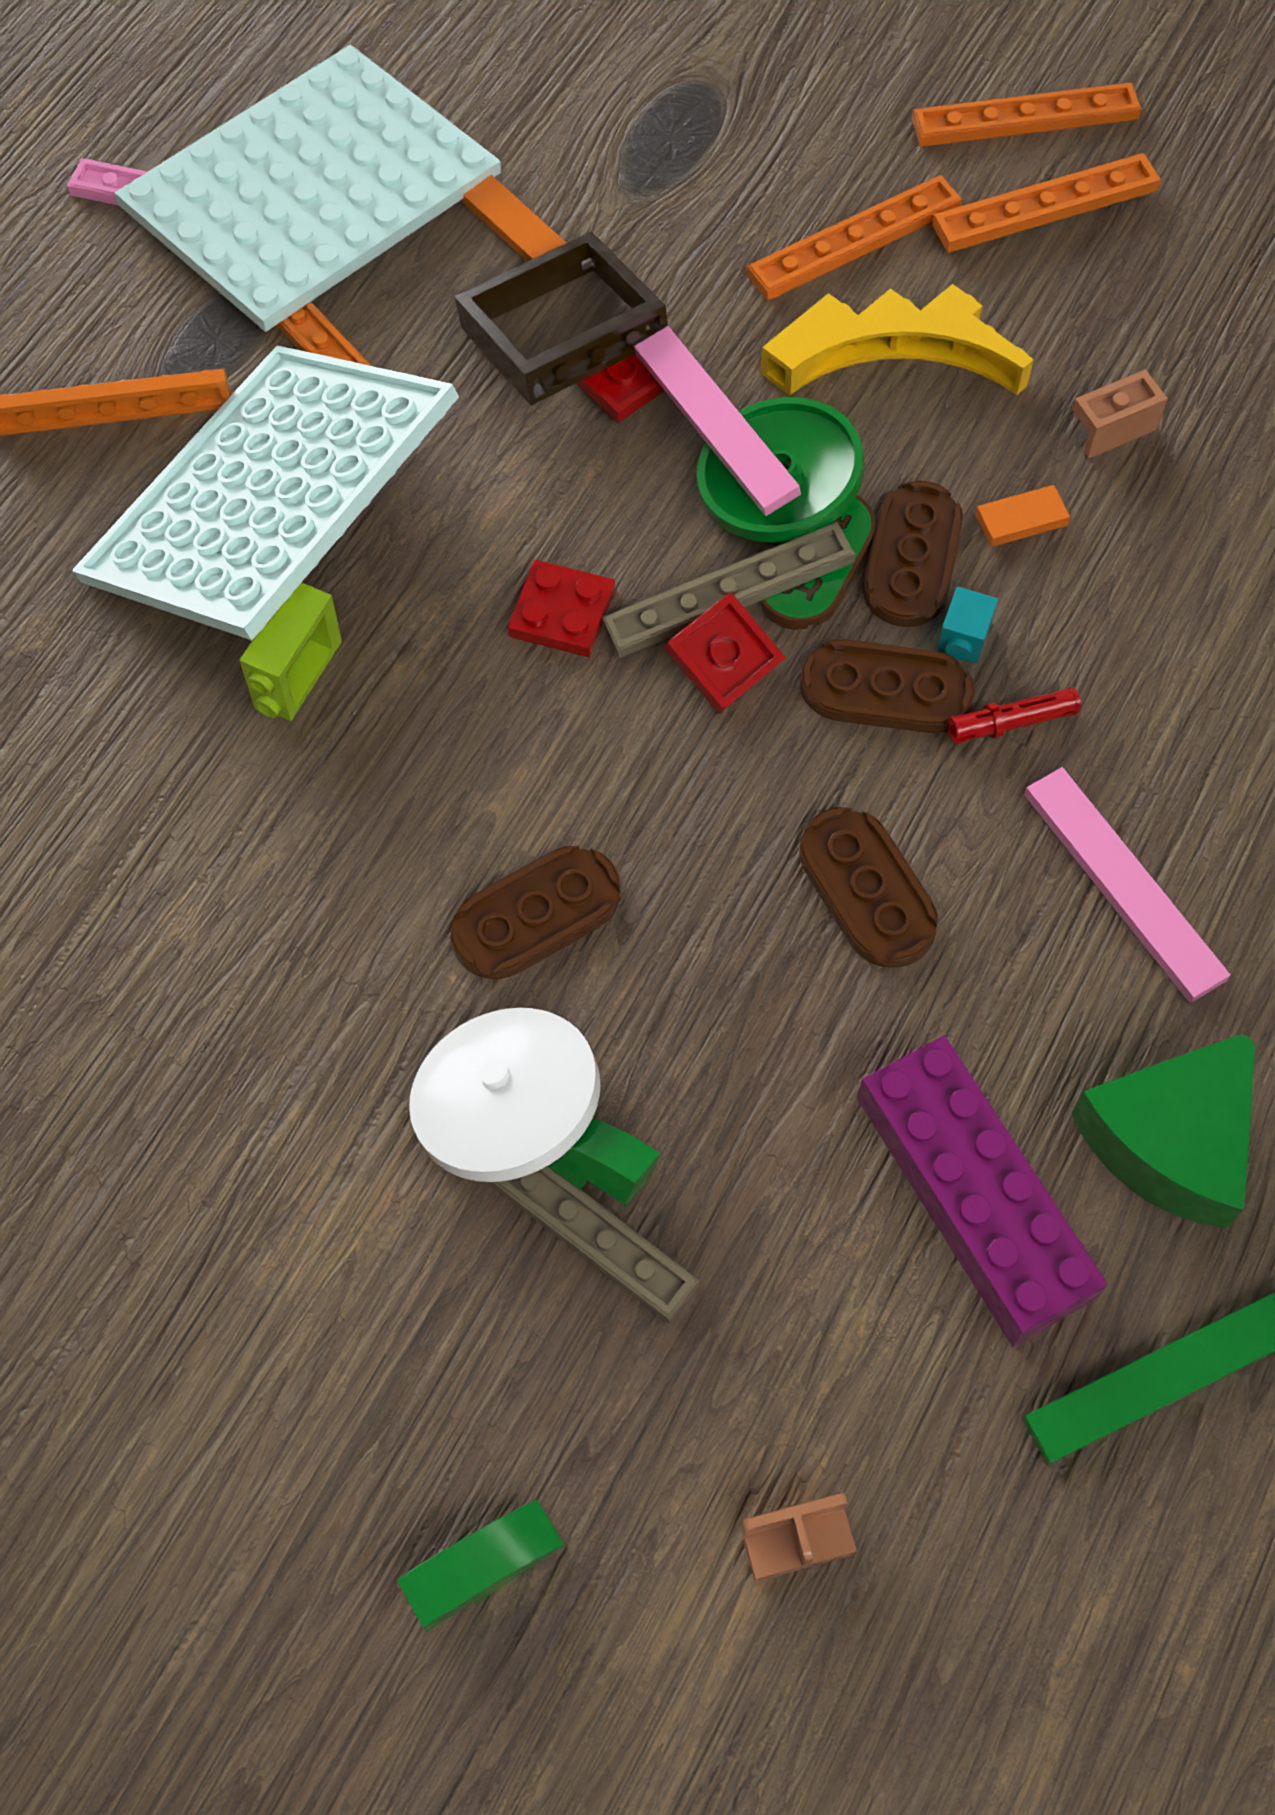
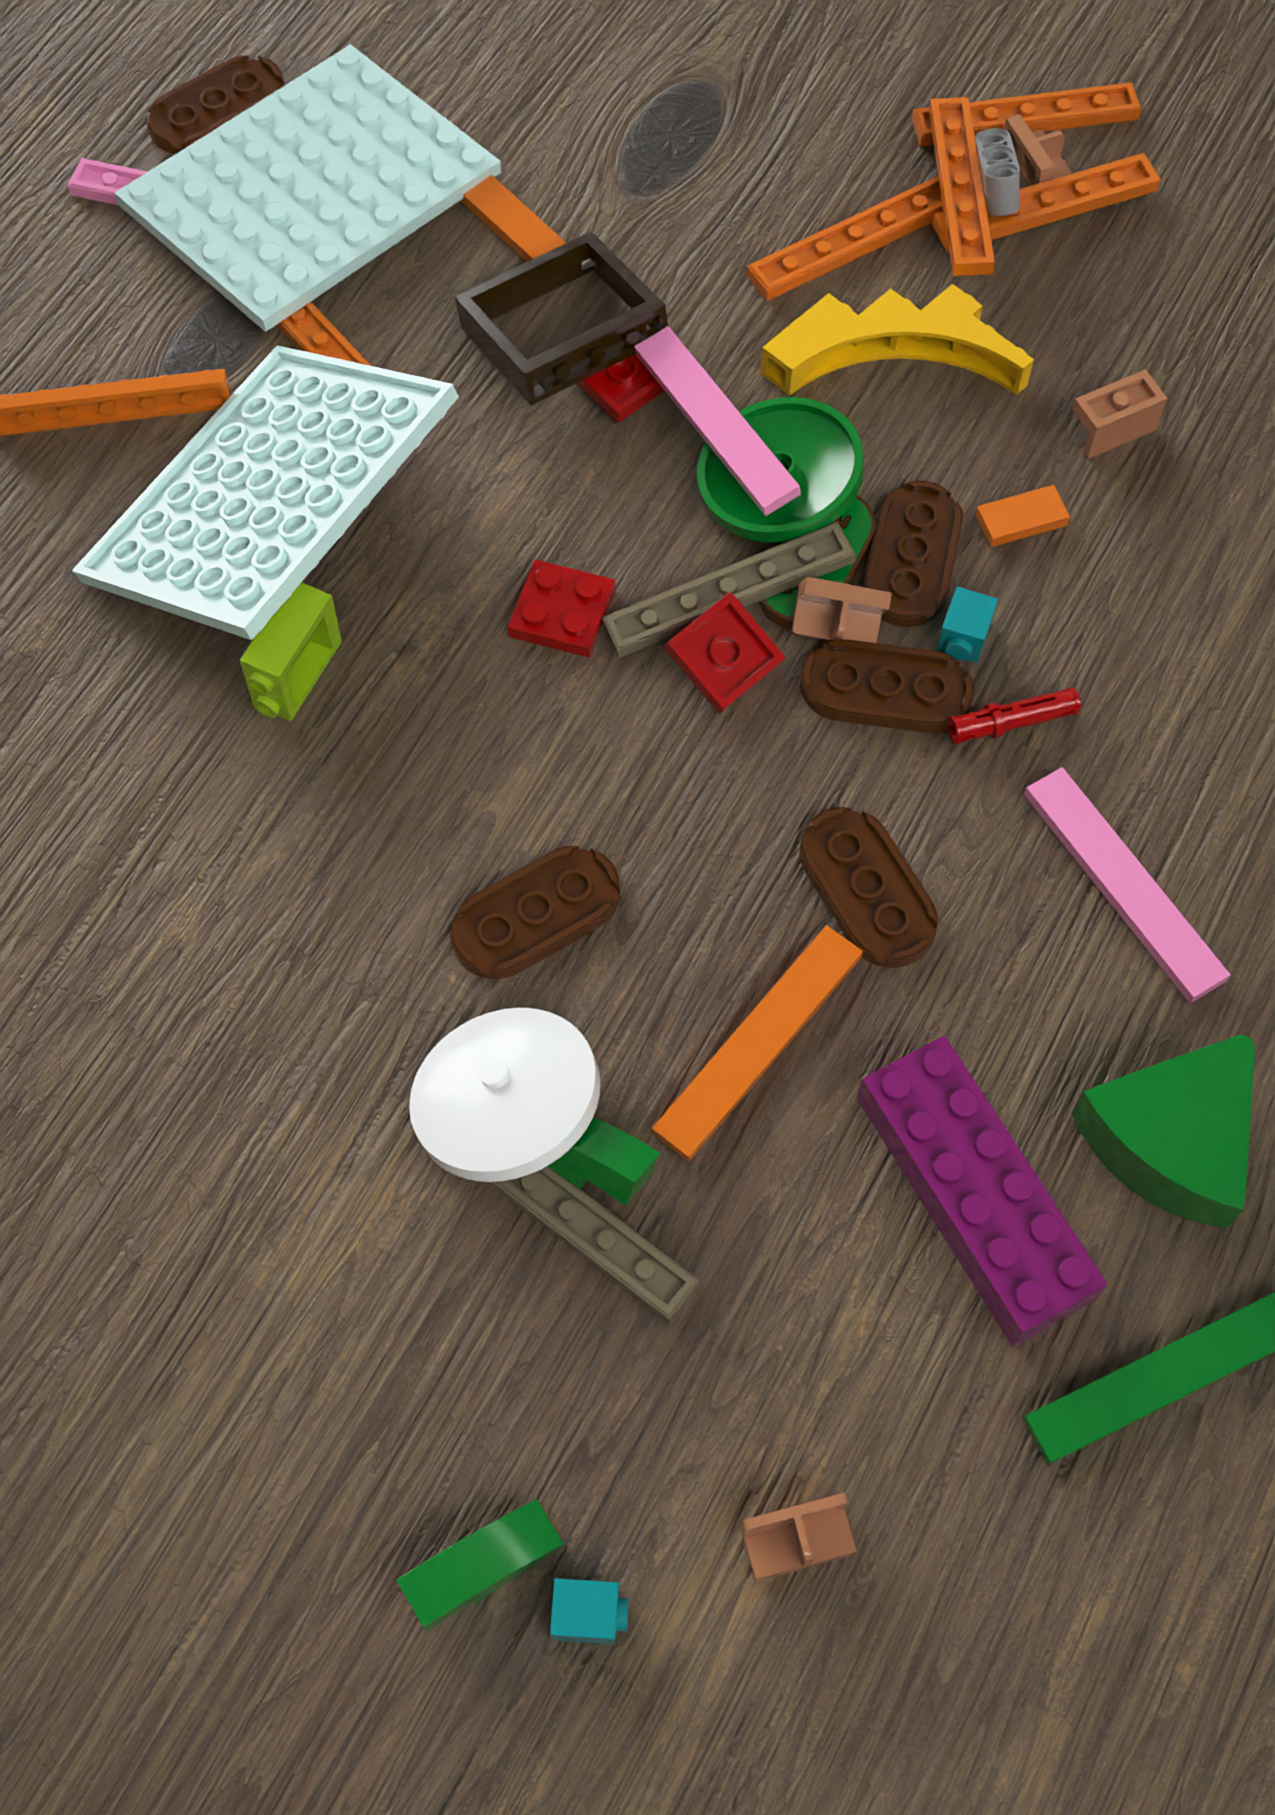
none -> reddish brown tile [146,55,285,154]
none -> teal brick [550,1578,629,1645]
none -> orange tile [652,925,863,1162]
none -> nougat panel [791,577,892,643]
none -> orange plate [929,97,995,276]
none -> light grey beam [975,128,1020,216]
none -> nougat panel [1004,114,1072,187]

